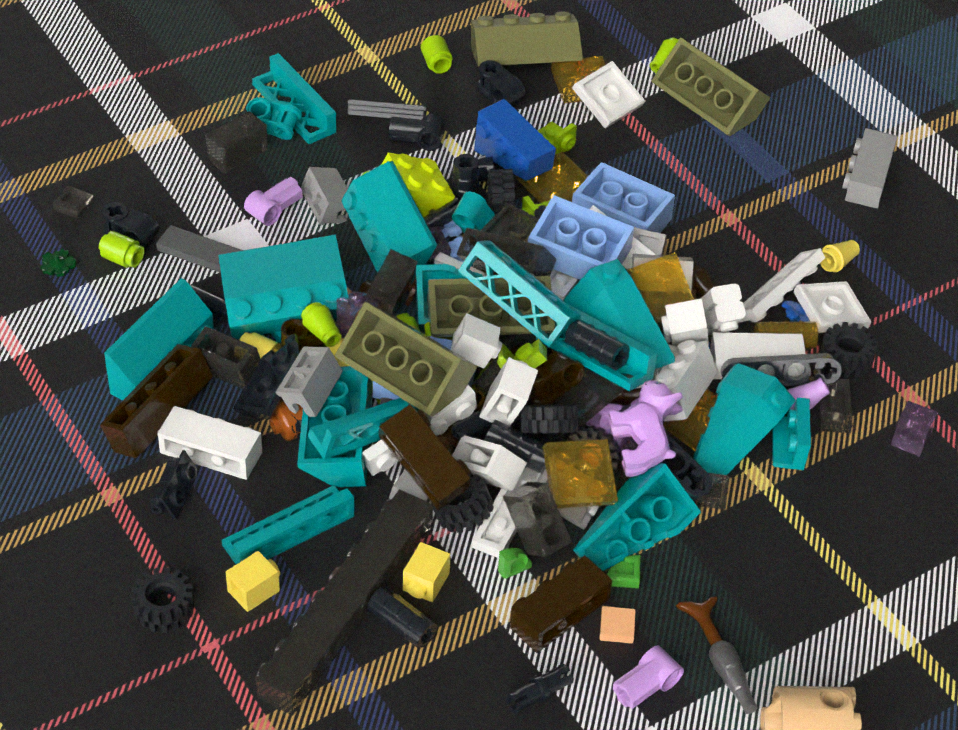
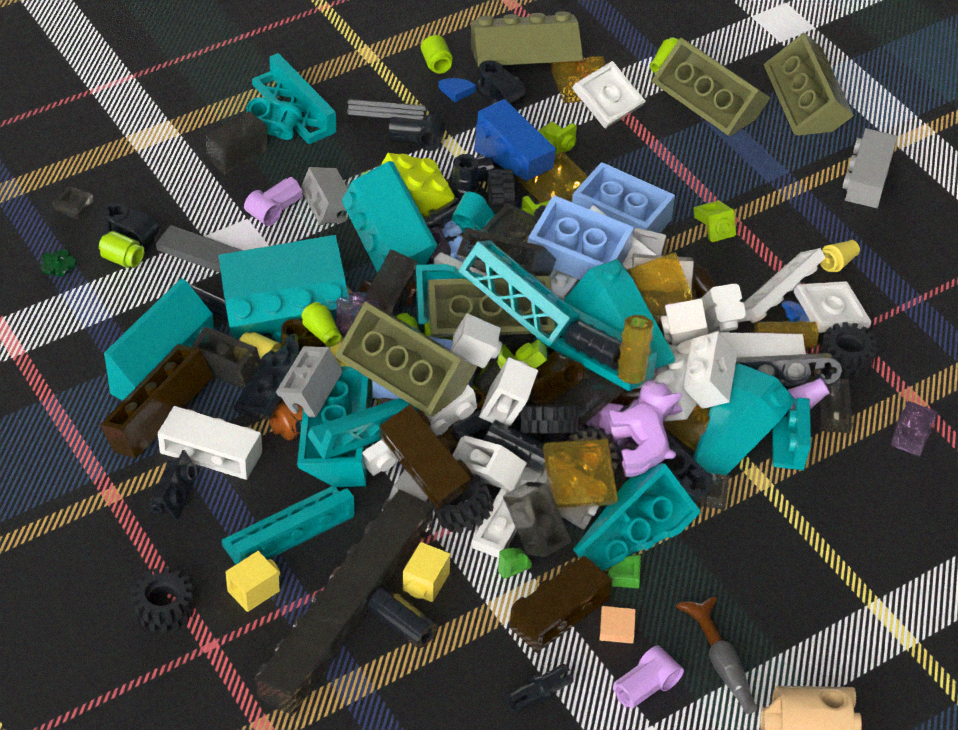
none -> blue tile [439,78,476,102]
none -> clear yellow axle [617,315,653,384]
none -> white brick [683,332,737,409]
none -> lime bracket [693,200,736,242]
none -> olive slope [763,32,854,136]

